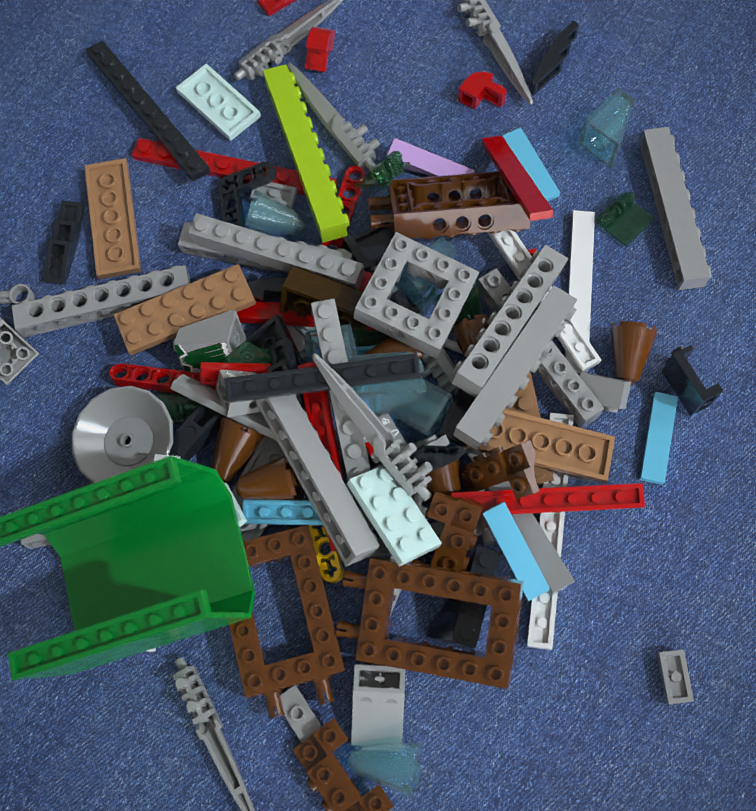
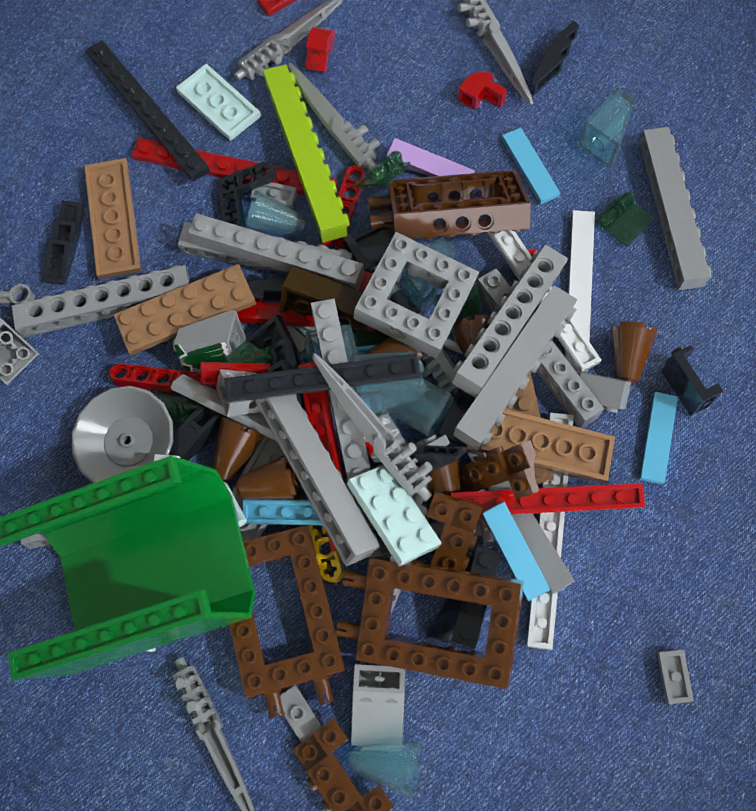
red tile [482,135,553,221] -> none

